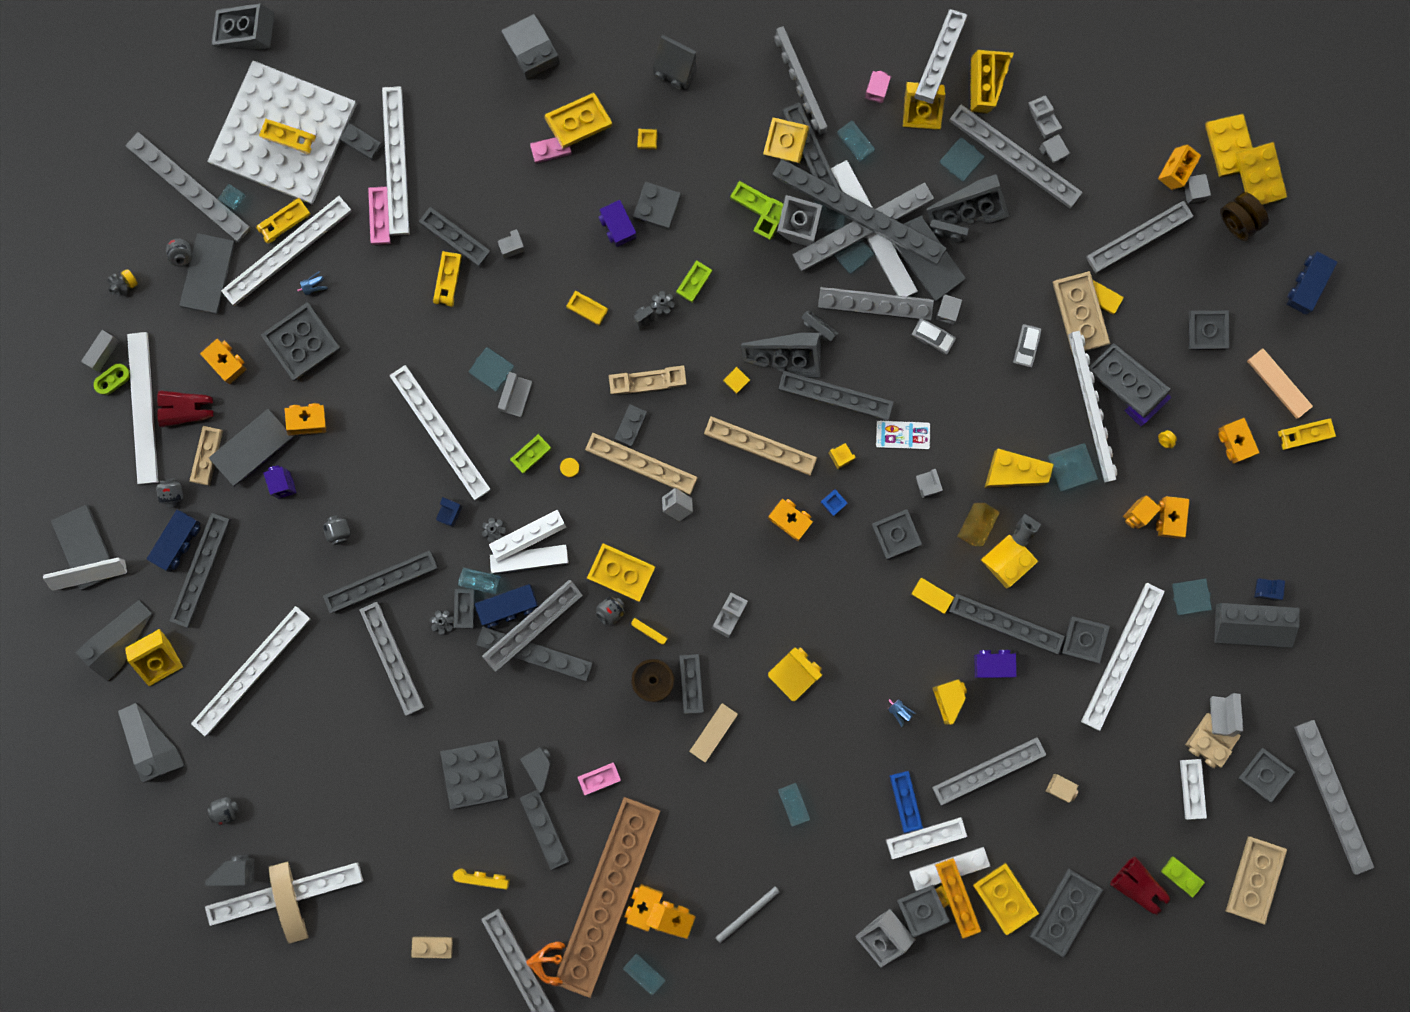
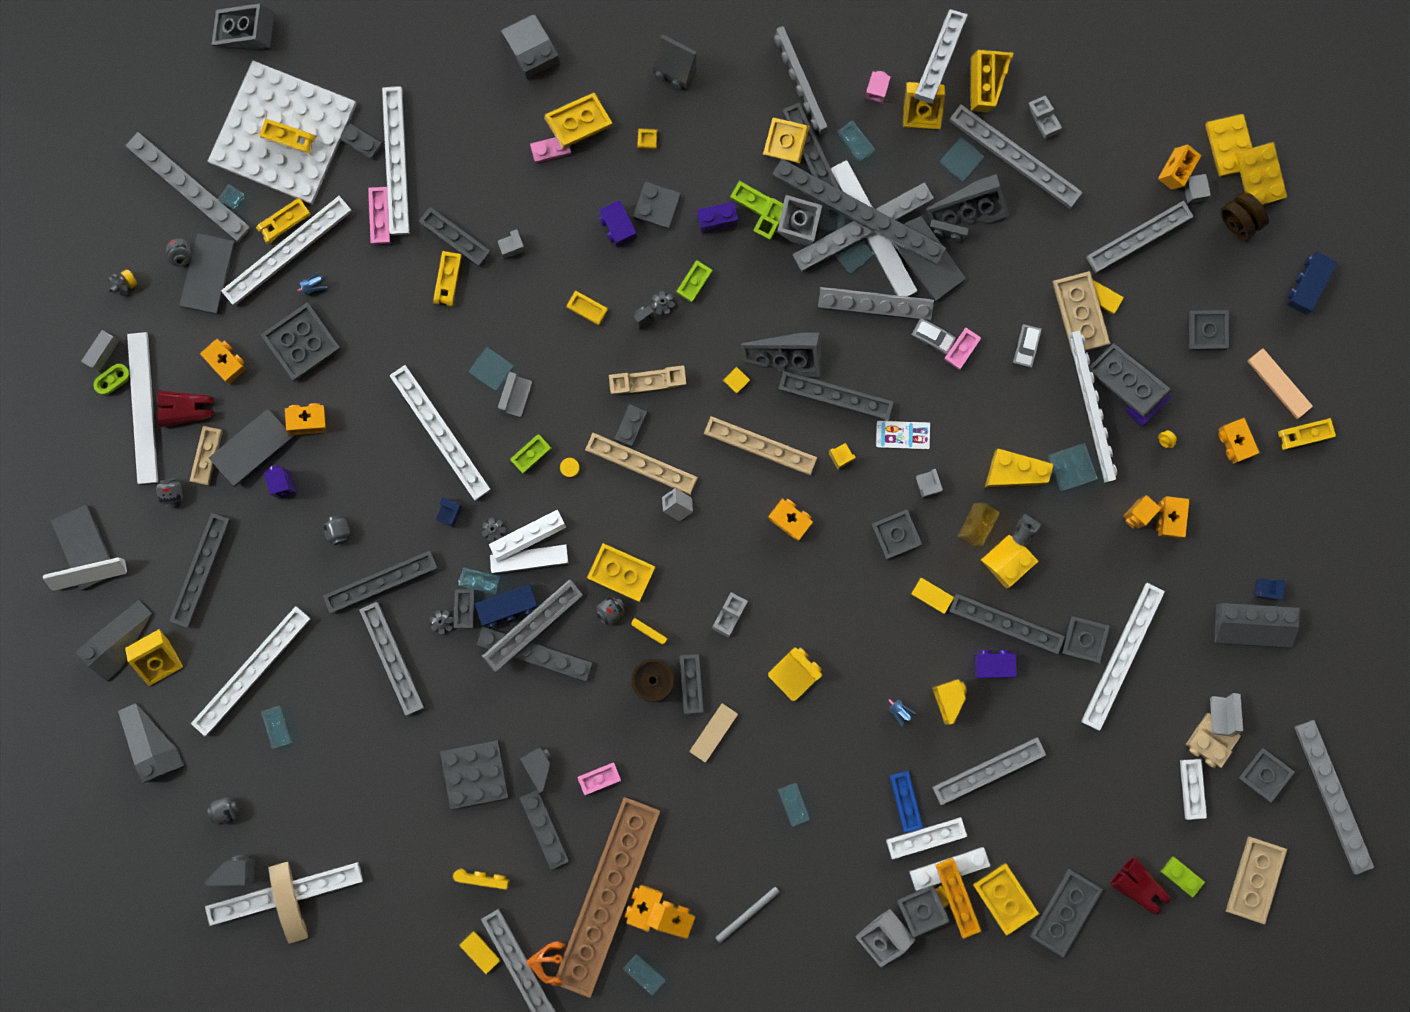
dark blue brick [147,510,201,572] -> none
tan plate [412,937,453,958] -> none
dark grey plate [801,310,839,341] -> none
blue plate [821,489,848,516] -> none
light grey panel [935,295,962,325] -> none
light grey panel [1039,134,1070,163] -> none
tan brick [1046,774,1079,803] -> none
clear light blue piece [1172,579,1212,615] -> none
none -> clear light blue plate [261,706,292,749]
none -> yellow tile [459,931,501,974]
none -> dark purple brick [697,202,738,233]
none -> bright pink plate [944,328,981,370]

